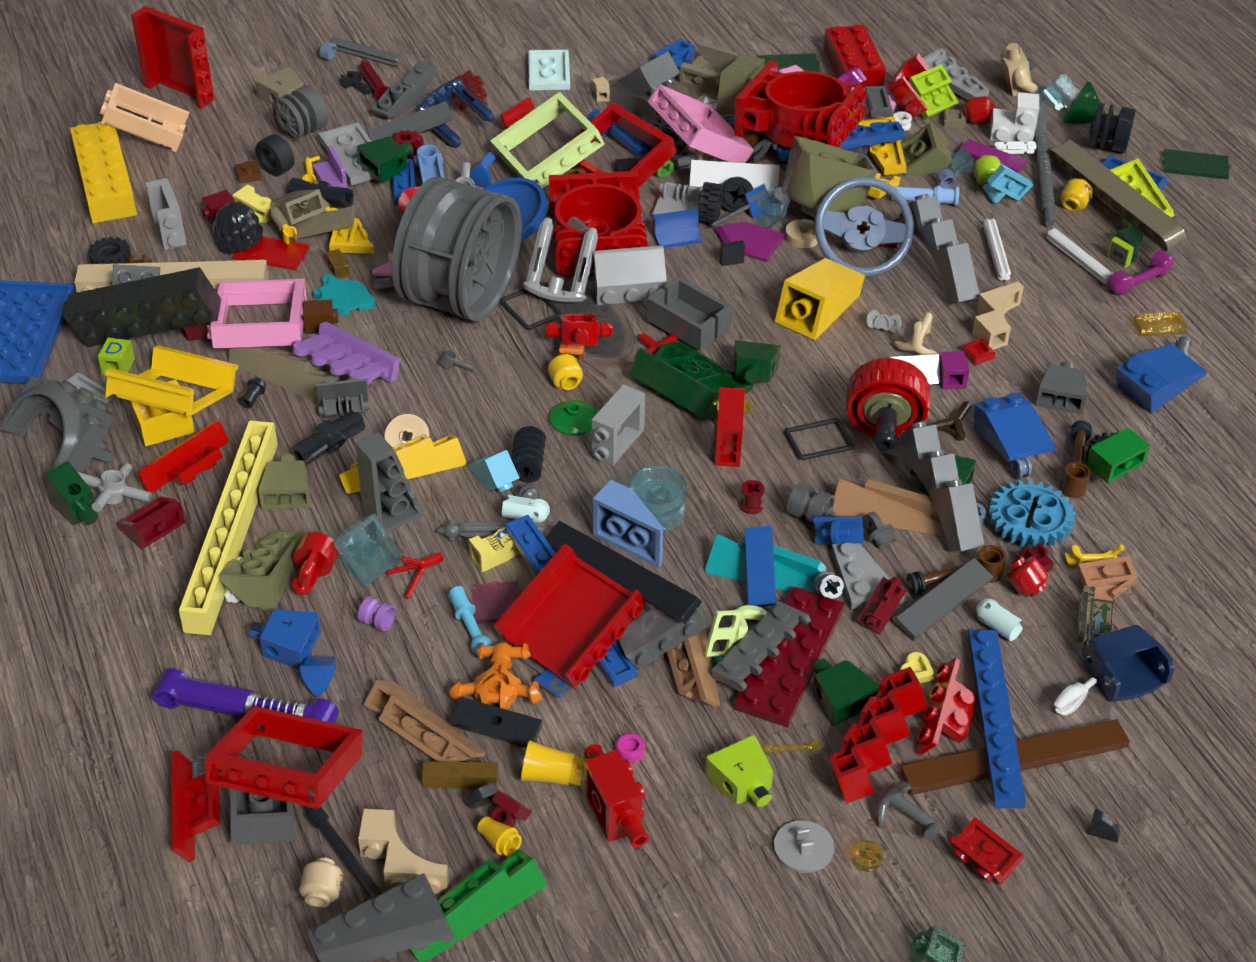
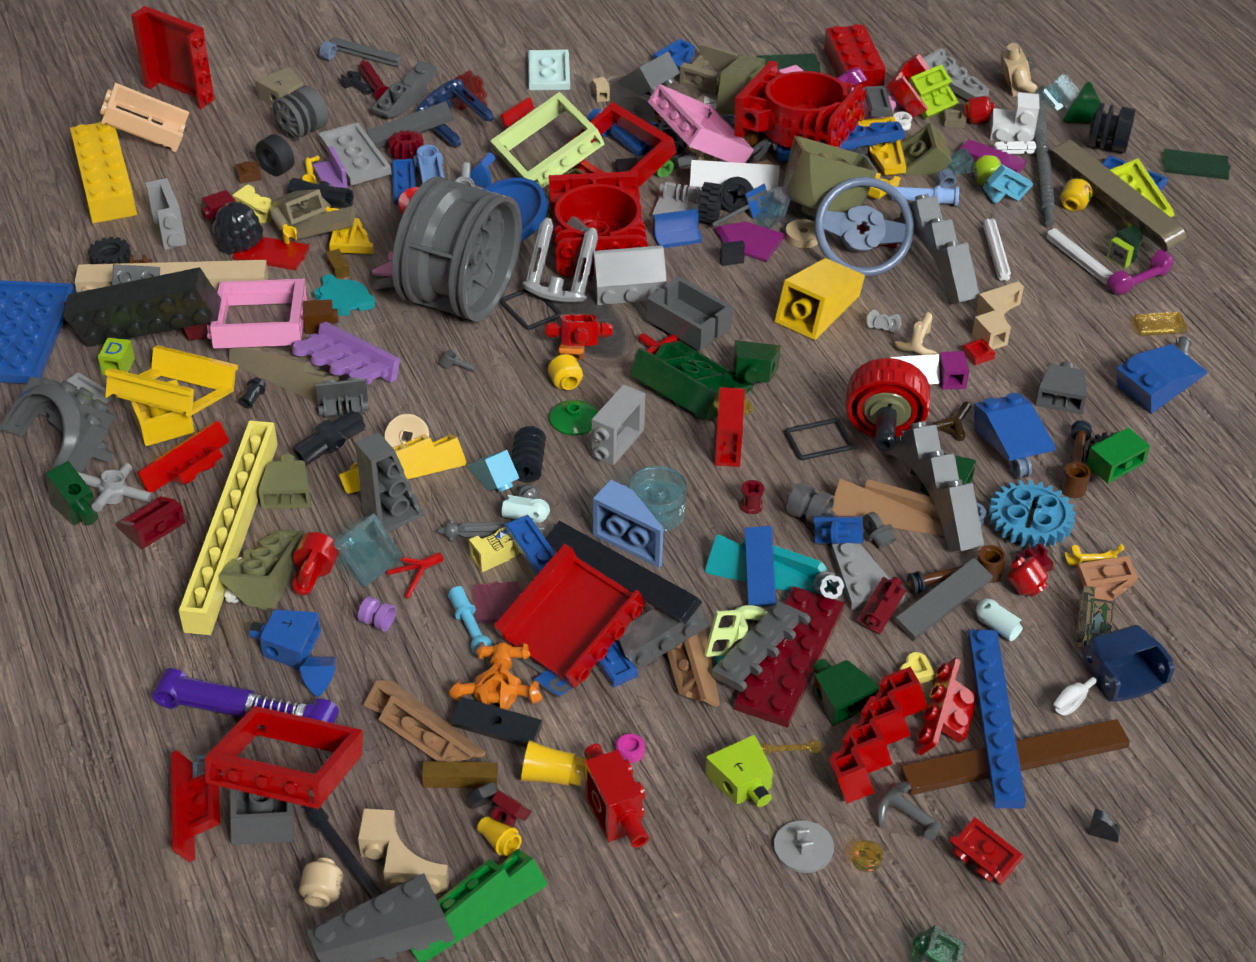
dark green torso [357,137,413,183] -> none

